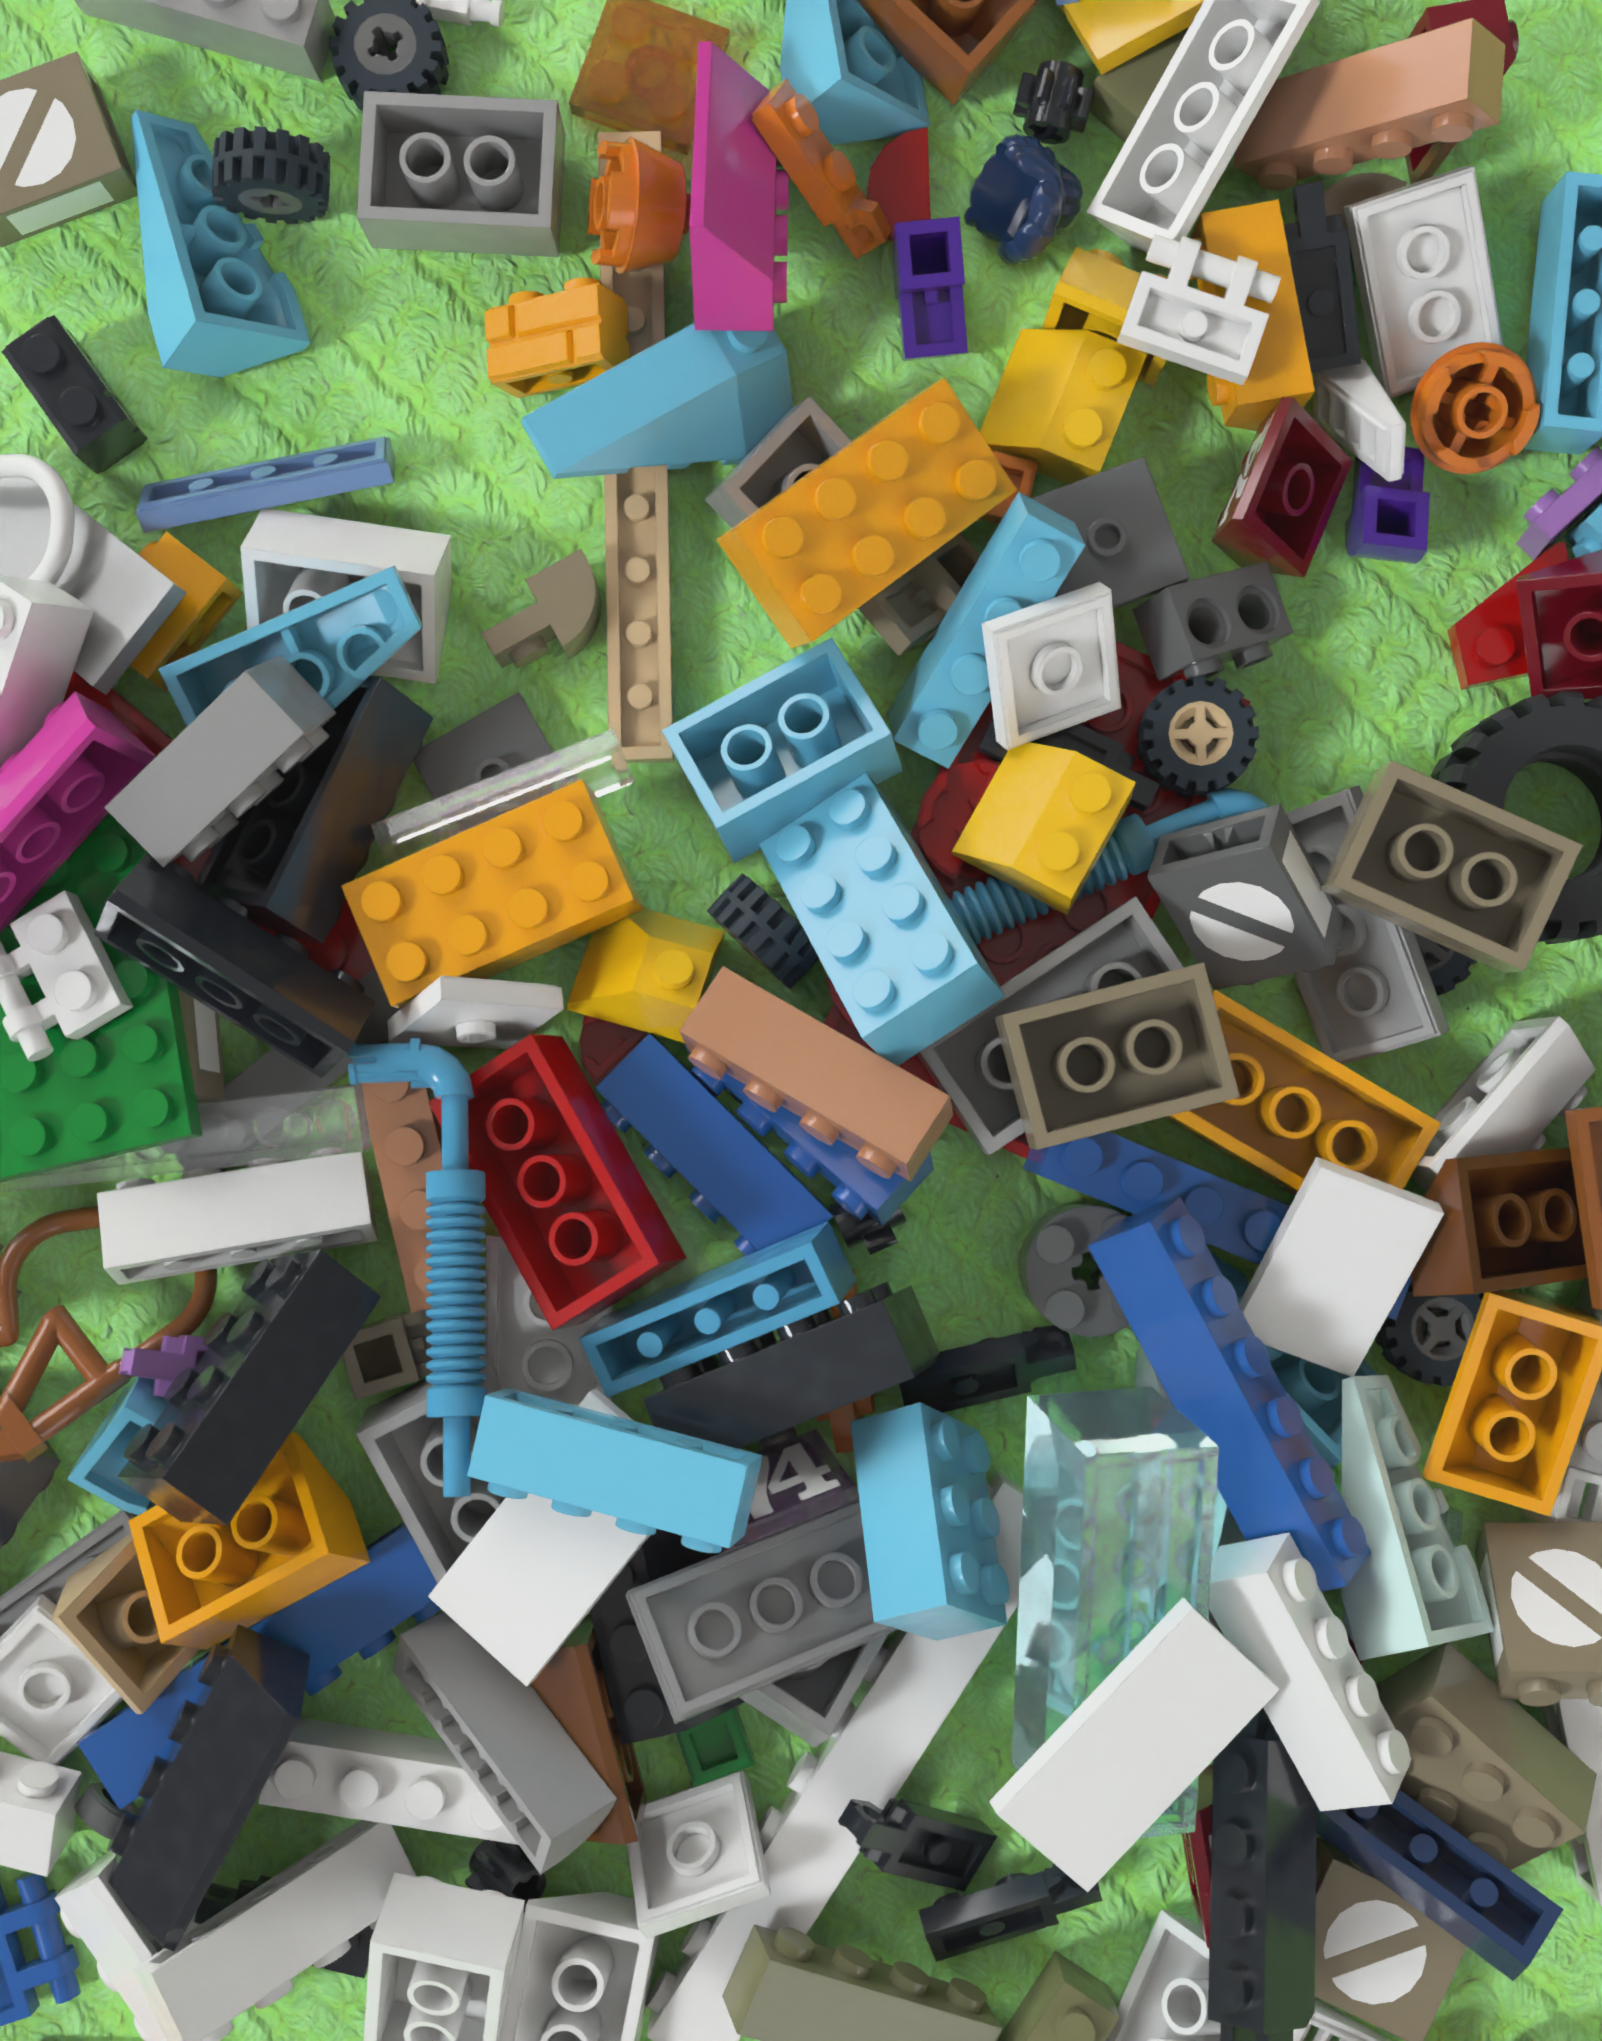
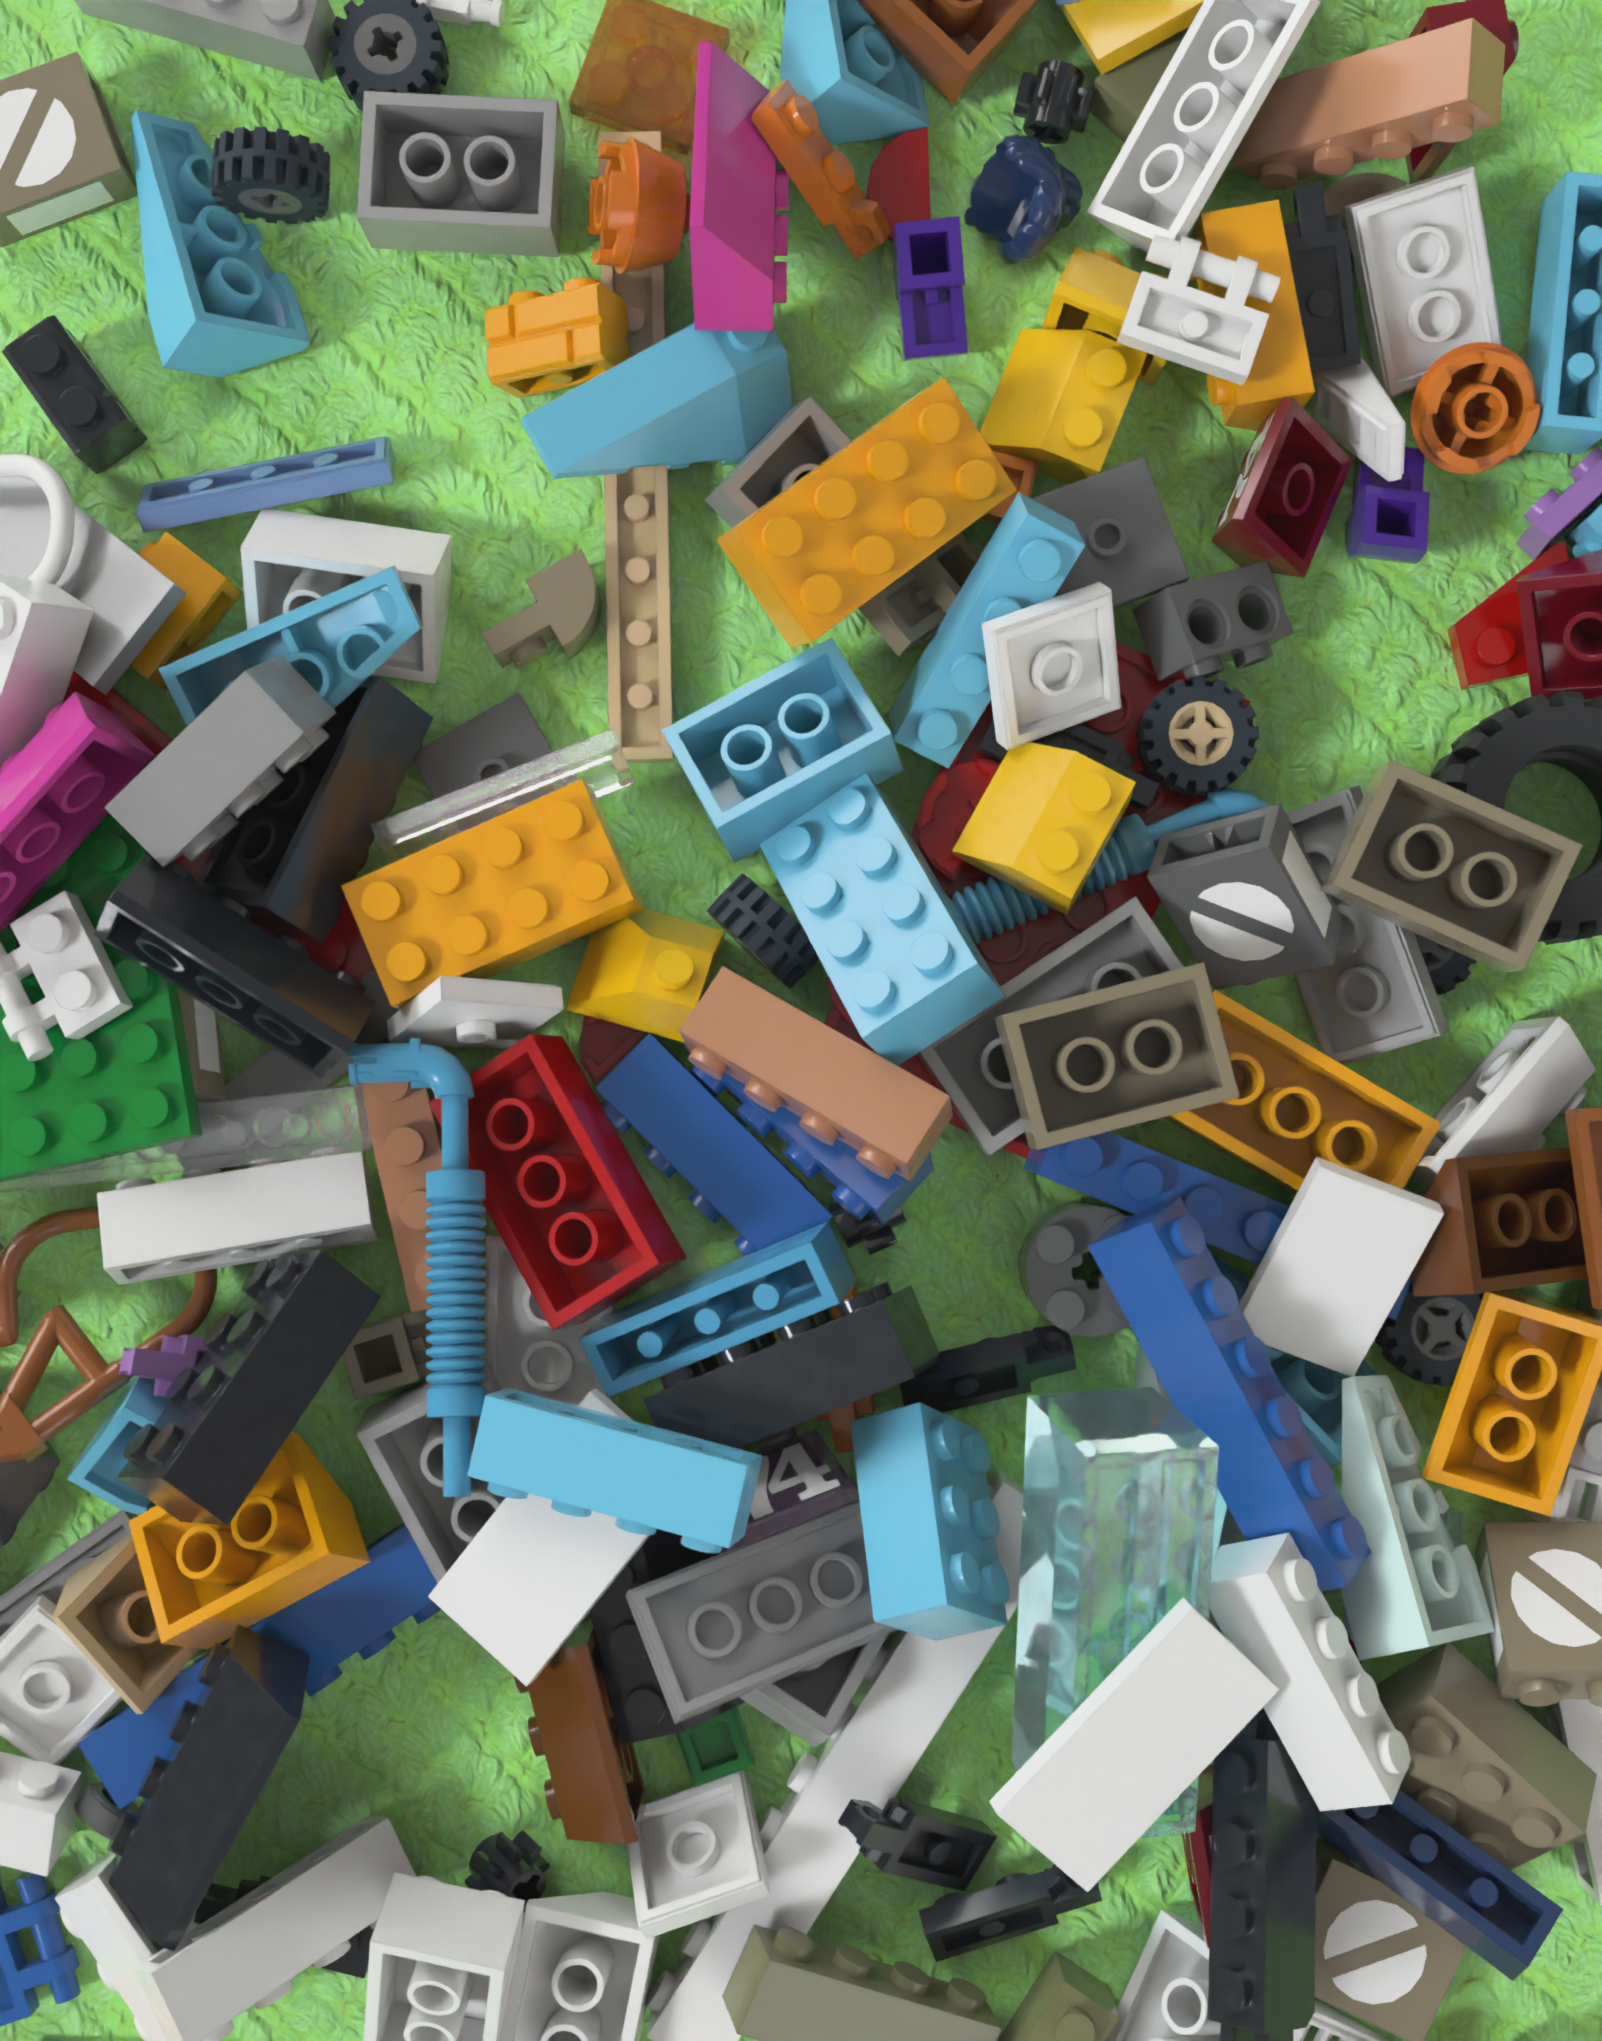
white brick [259,1718,519,1845] -> none
light grey brick [393,1611,617,1875] -> none

